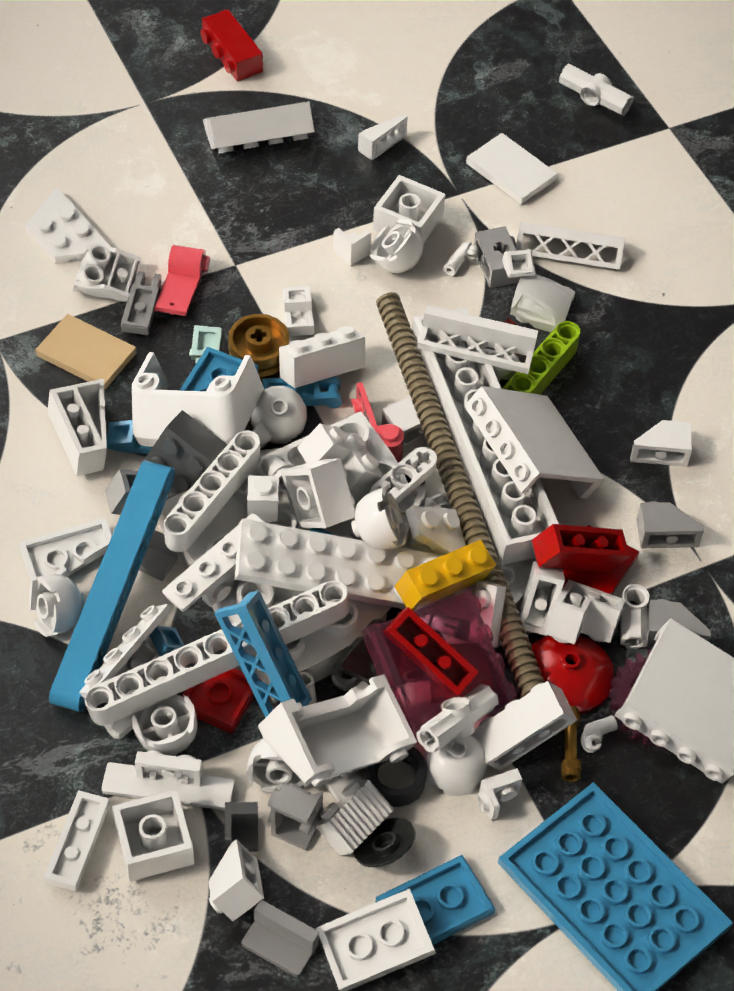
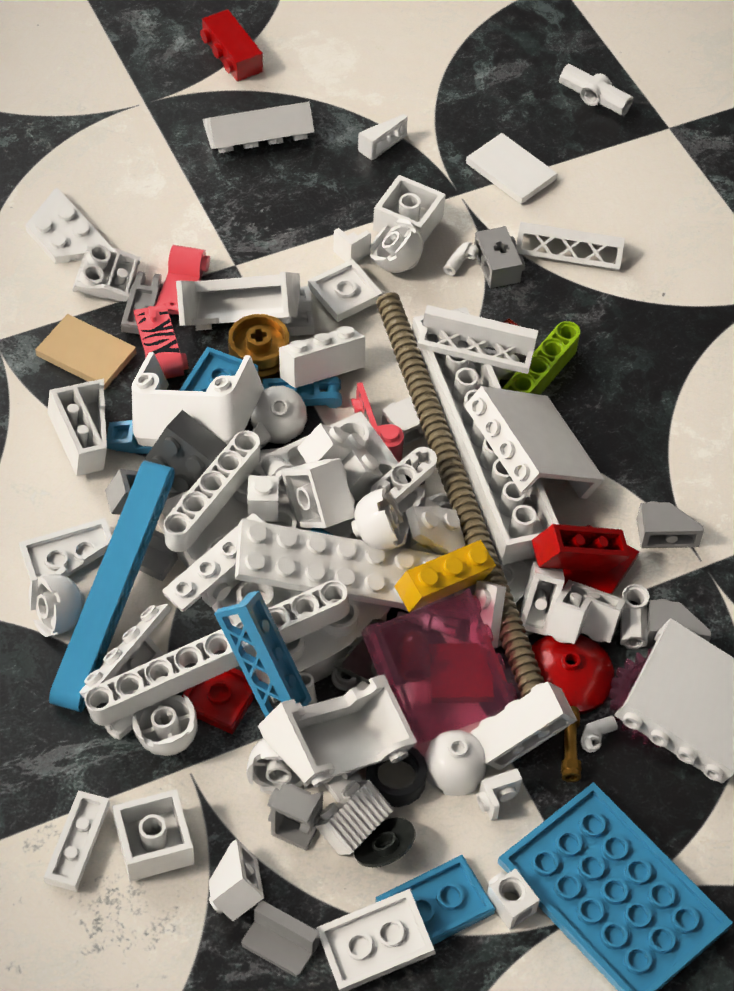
white bracket [102,750,234,810] -> none
dark azure tile [149,625,185,656] -> none
light aqua bracket [189,325,223,364] -> none
dark grey panel [225,802,258,853] -> none
red brick [382,607,479,697] -> none
white piece [416,684,499,753] -> none
white slope [502,249,536,278] -> none
white slope [510,274,575,332] -> none
white slope [630,420,692,467] -> none
none -> coral door [133,304,188,379]
none -> white windscreen [176,272,300,331]
none -> white plate [308,259,383,322]
none -> white brick [487,868,540,930]

